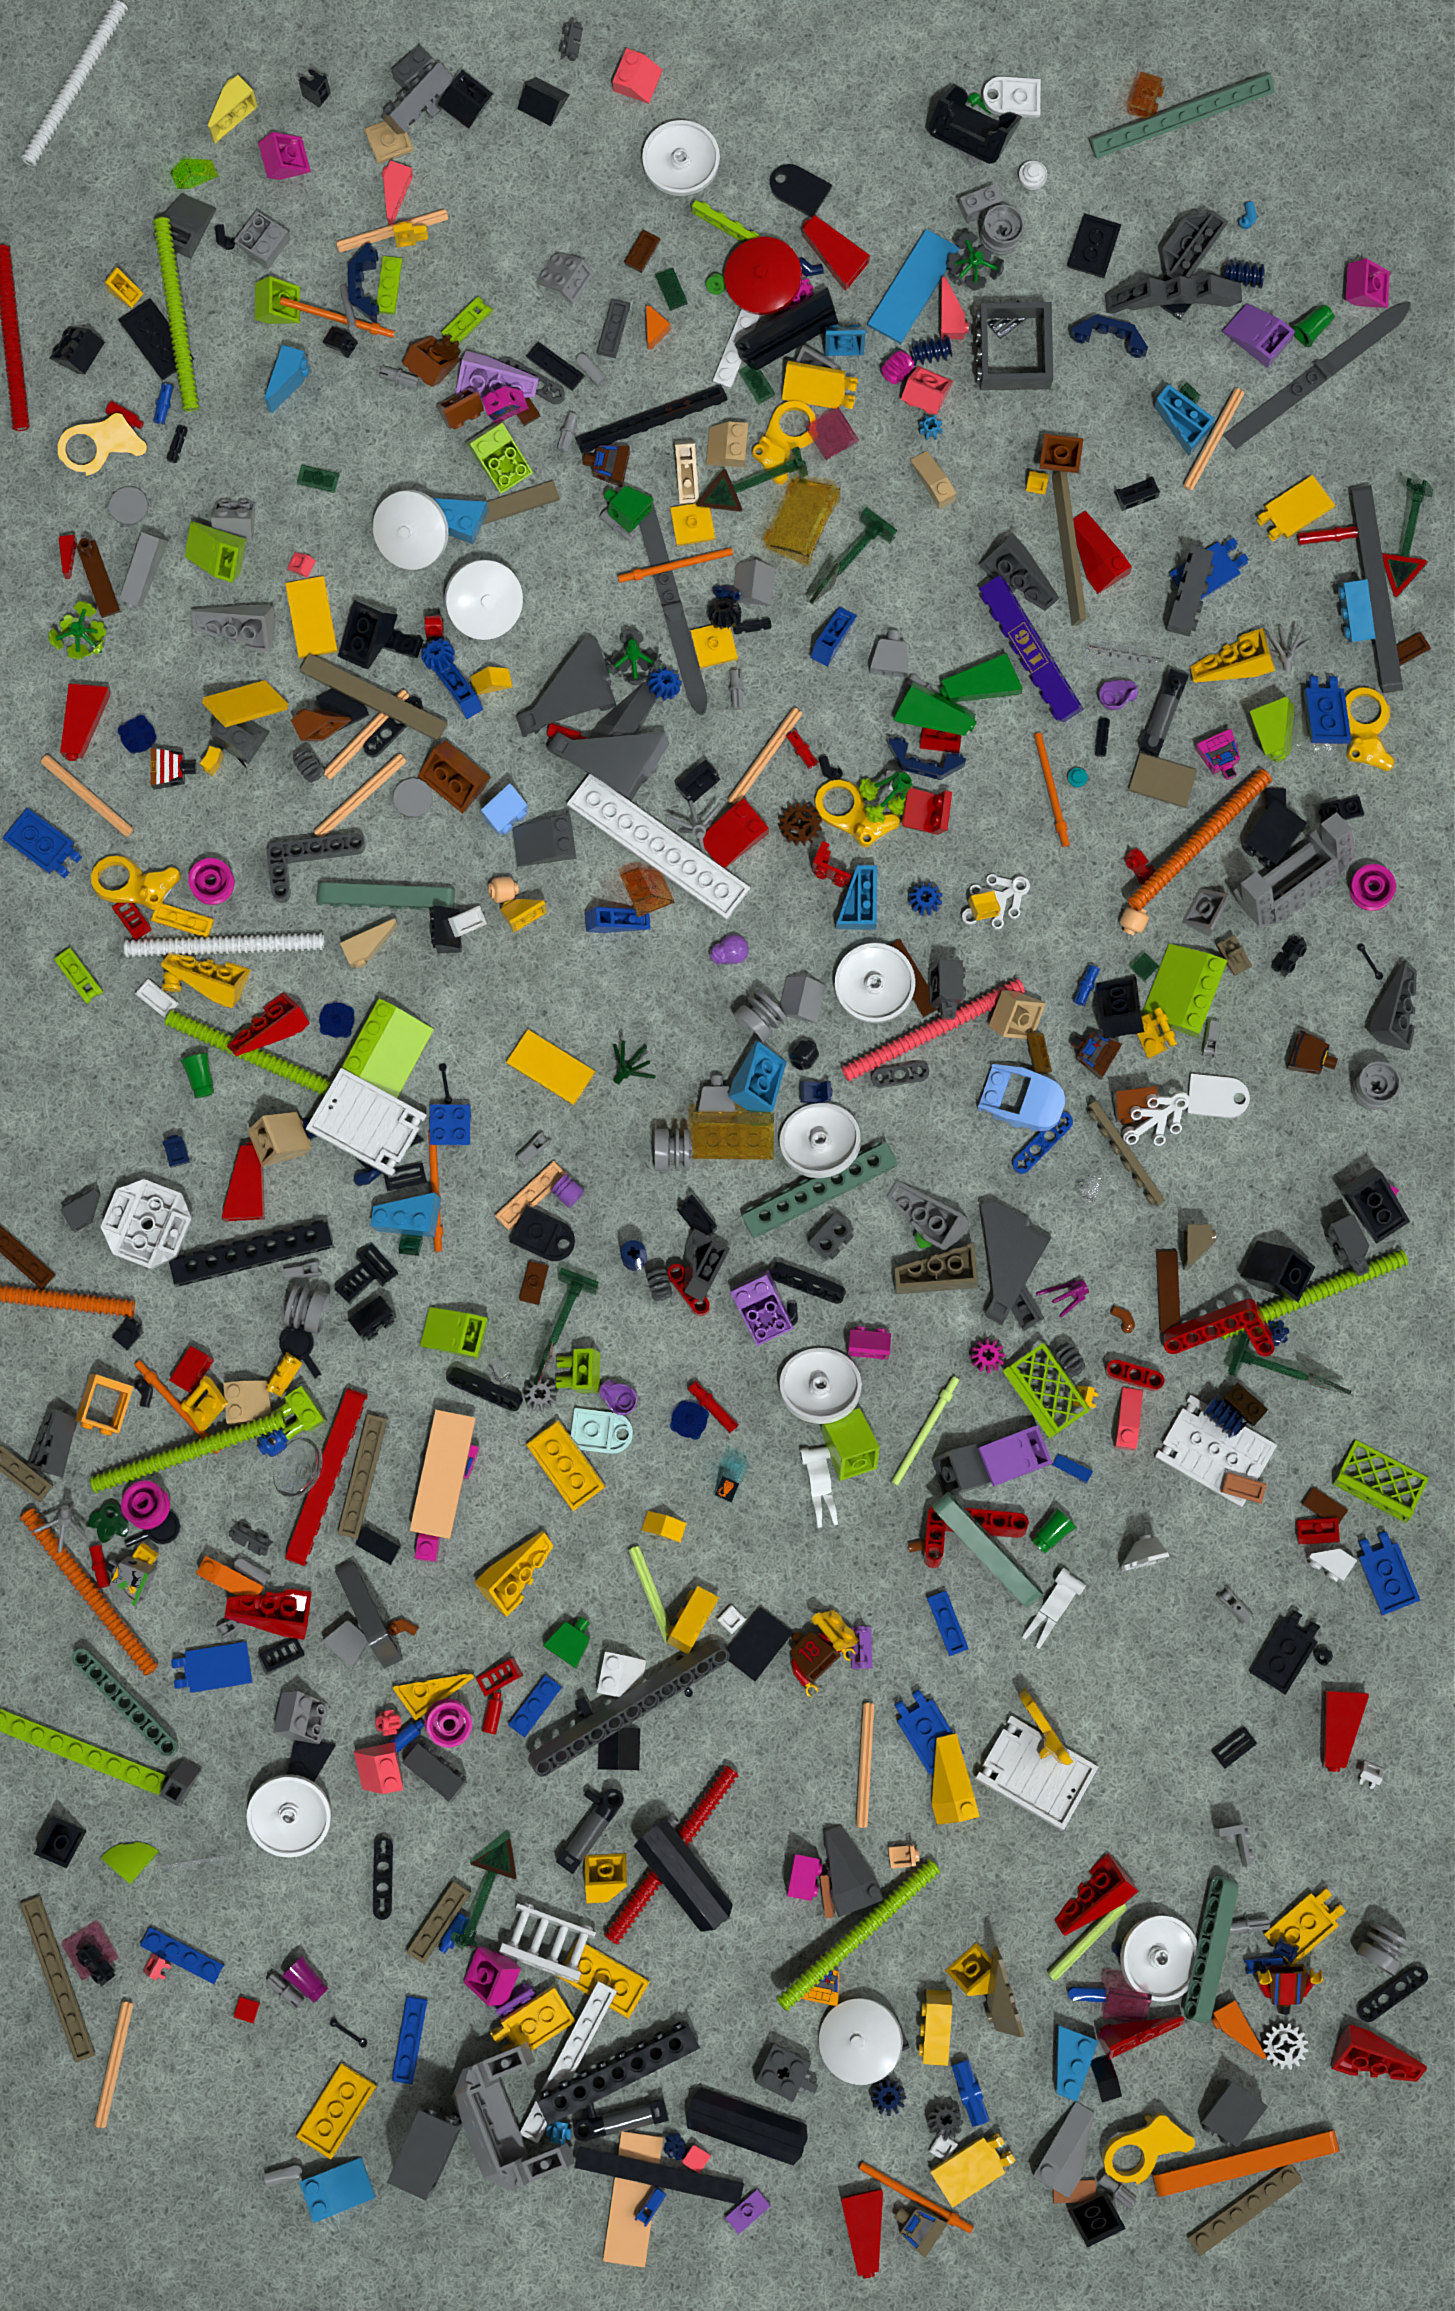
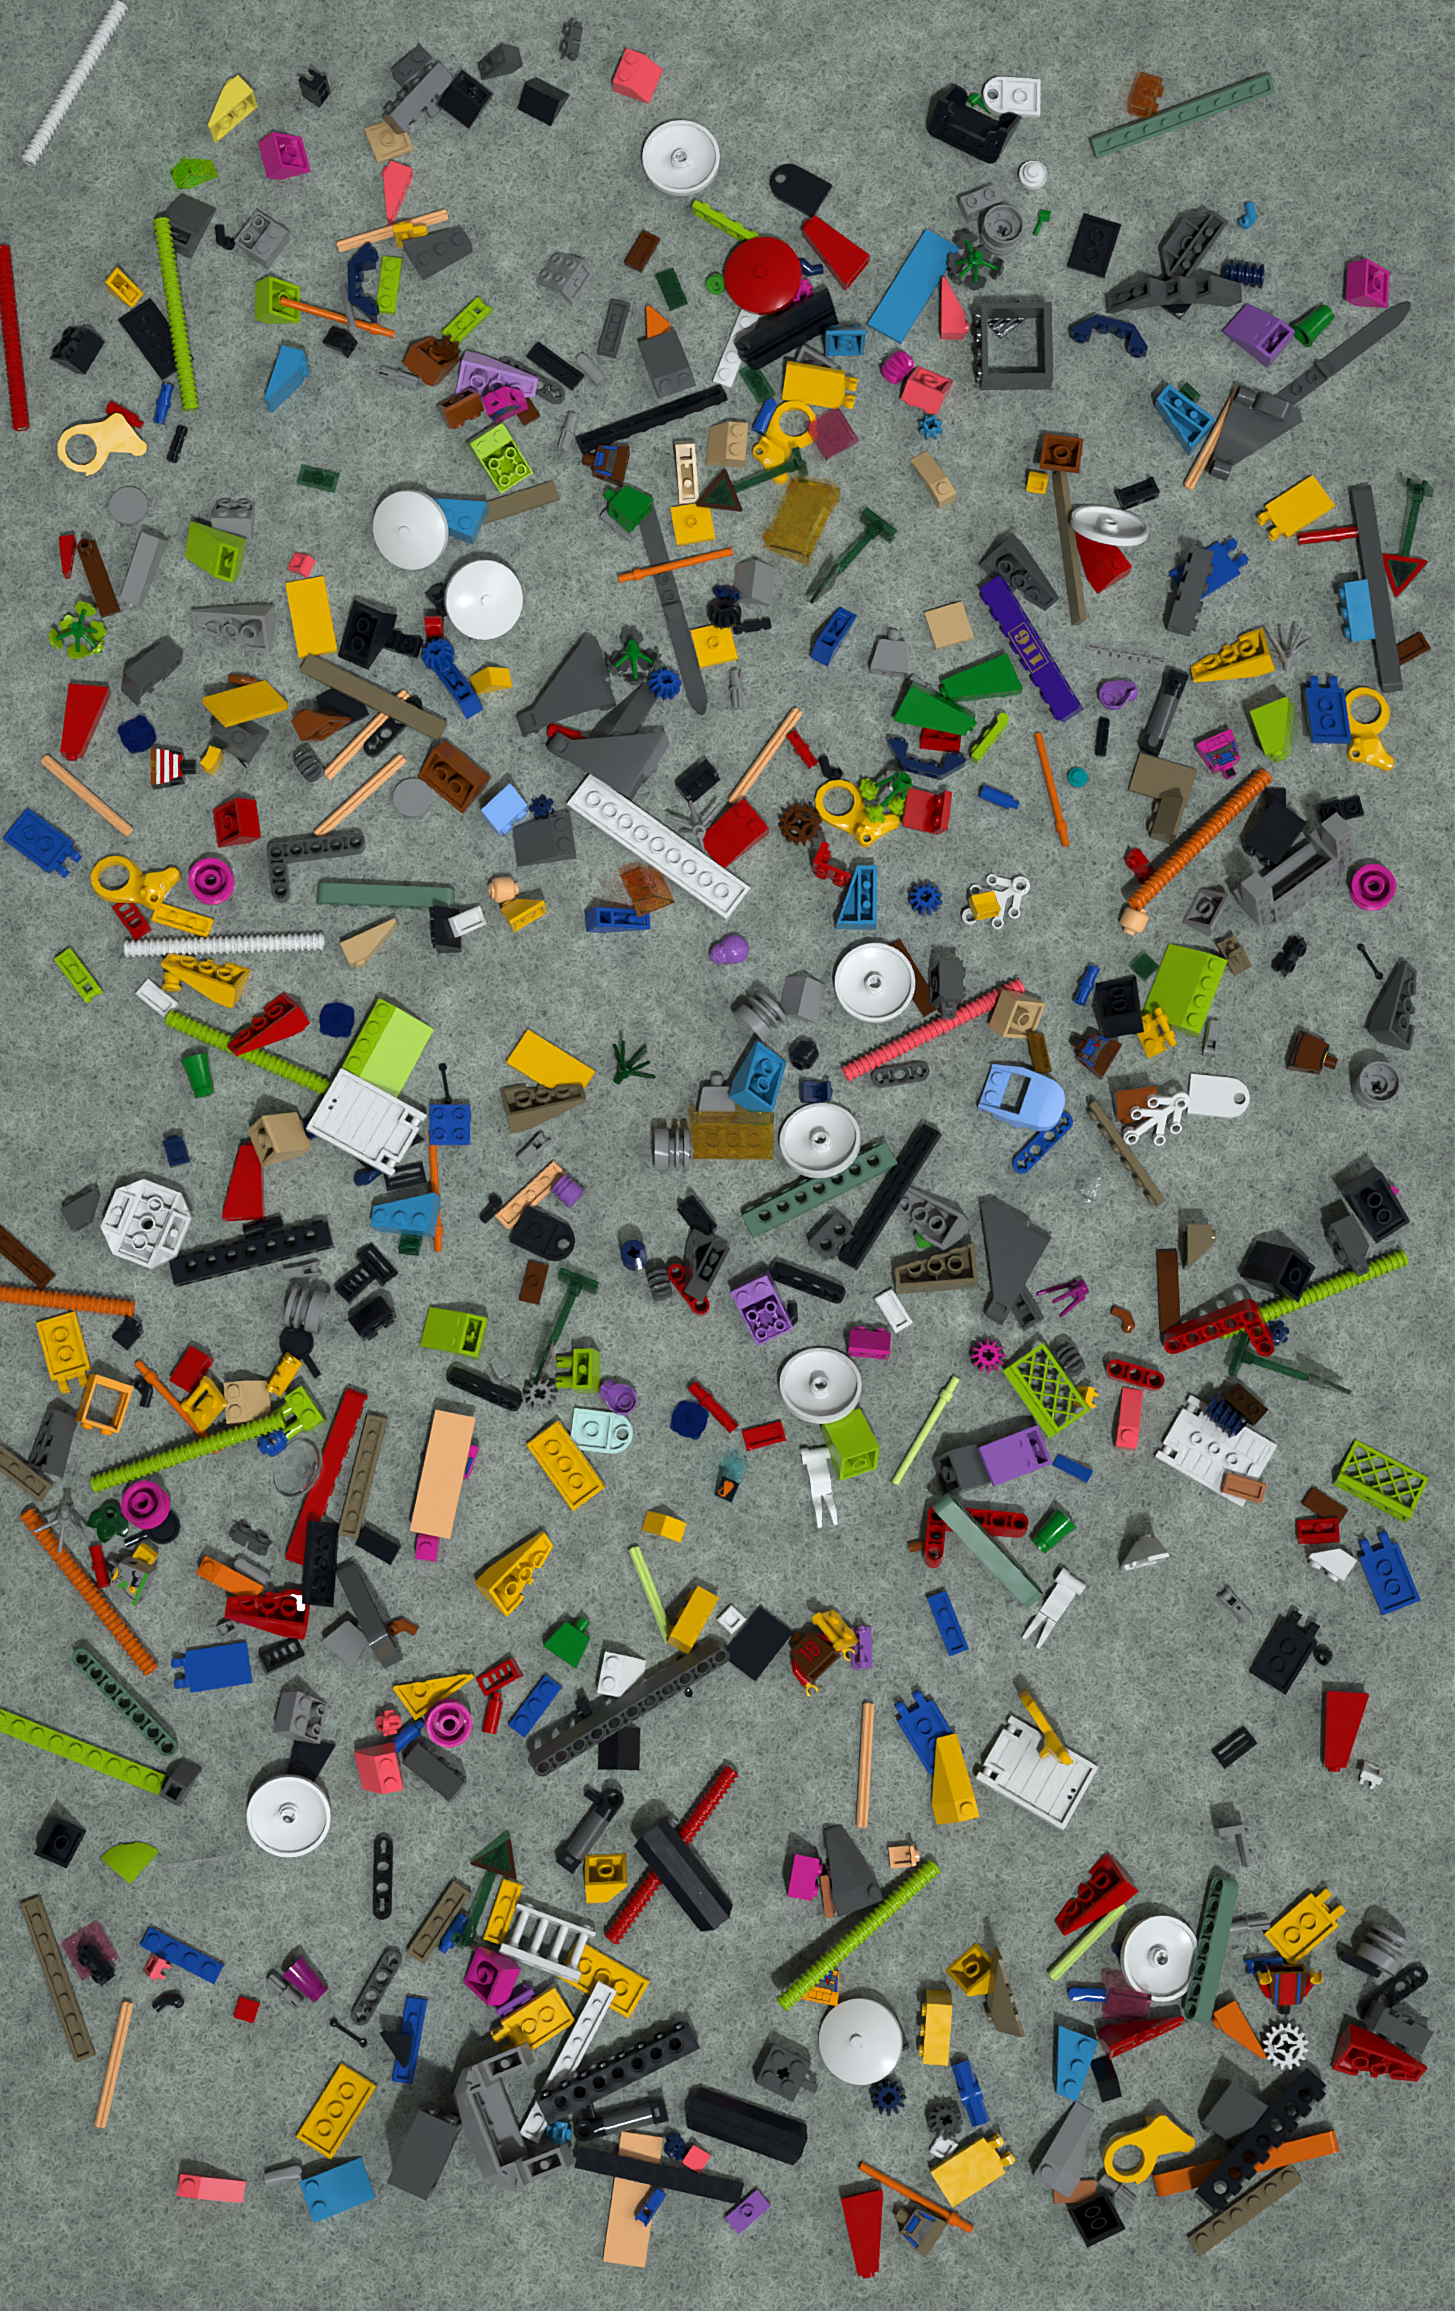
dark blue piece [910,335,952,366] -> none
dark blue bush [1272,1937,1299,1963] -> none
none -> yellow tile [36,1311,92,1394]
none -> dark grey wedge [121,639,183,706]
none -> black arm [152,1992,184,2013]
none -> coral slope [177,2172,246,2203]
none -> red slope [213,798,261,848]
none -> dark orange arm [228,673,258,686]
none -> black axle [242,1216,284,1239]
none -> black tile [301,1521,339,1608]
none -> dark grey beam [351,1950,402,2026]
none -> black slope [379,2030,414,2069]
none -> dark grey wedge [402,228,473,280]
none -> black bracket [425,583,447,618]
none -> dark grey slope [477,44,523,80]
none -> black arm [479,1194,502,1224]
none -> yellow tile [483,1878,523,1945]
none -> dark tan wedge [500,1085,587,1134]
none -> dark blue plant [529,795,555,820]
none -> dark grey slope [638,330,697,399]
none -> red tile [742,1421,786,1451]
none -> blue bar [752,399,777,435]
none -> black plate [838,1123,942,1271]
none -> white tile [874,1288,913,1334]
none -> tan tile [924,601,974,650]
none -> lime plate [970,713,1009,765]
none -> blue cylinder [979,785,1020,810]
none -> green hand [1033,210,1051,236]
none -> white dish [1070,505,1149,546]
none -> dark tan slope [1148,796,1188,845]
none -> black brick [1194,2068,1327,2214]
none -> dark grey panel [1208,385,1303,482]
none -> black tile [1338,1952,1382,1978]
none -> dark grey wedge [1362,1999,1433,2055]

